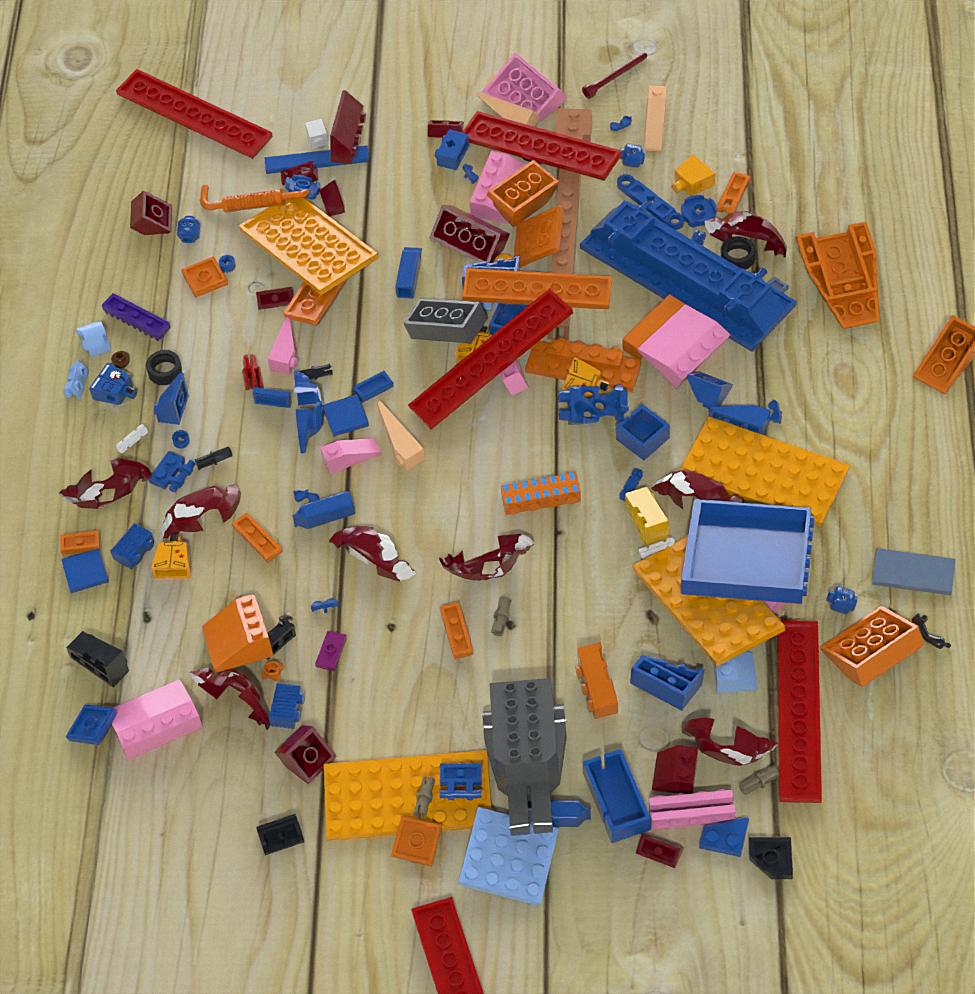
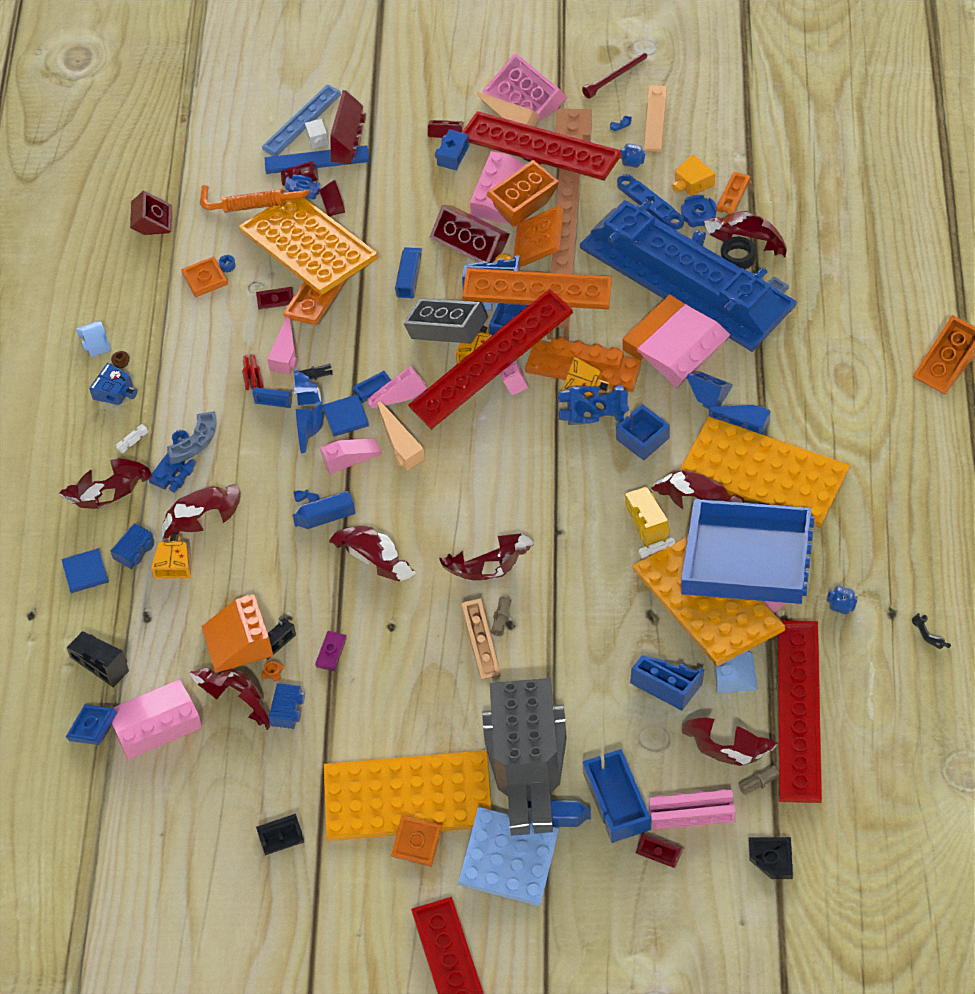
orange plate [60,530,100,555] -> none
light blue hinge [63,360,88,400] -> none
dark purple gear [102,293,170,341] -> none
red plate [116,69,273,159] -> none
black tyre [146,350,182,385] -> none
blue slope [154,373,189,425] -> none
blue head [177,216,201,243] -> none
black axle [194,447,233,470] -> none
orange plate [232,513,283,563] -> none
dark red slope [274,725,337,784] -> none
blue piece [311,598,339,613] -> none
dark tan pin [413,776,435,819] -> none
orange plate [440,602,473,659] -> none
blue plate [440,763,482,800] -> none
blue piece [462,164,479,184] -> none
orange brick [501,472,581,515] -> none
orange wedge [575,642,618,719] -> none
blue axle [619,468,643,501] -> none
dark red slope [652,745,698,794] -> none
blue wing [699,818,749,857] -> none
blue piece [768,400,783,424] -> none
orange wedge [796,221,879,329] -> none
orange slope [820,606,924,687] -> none
sand blue tile [872,548,956,595] -> none
none -> sand blue tile [167,411,216,464]
none -> medium blue tile [262,84,341,156]
none -> bright pink slope [367,366,427,409]
none -> light nougat slope [461,598,501,680]

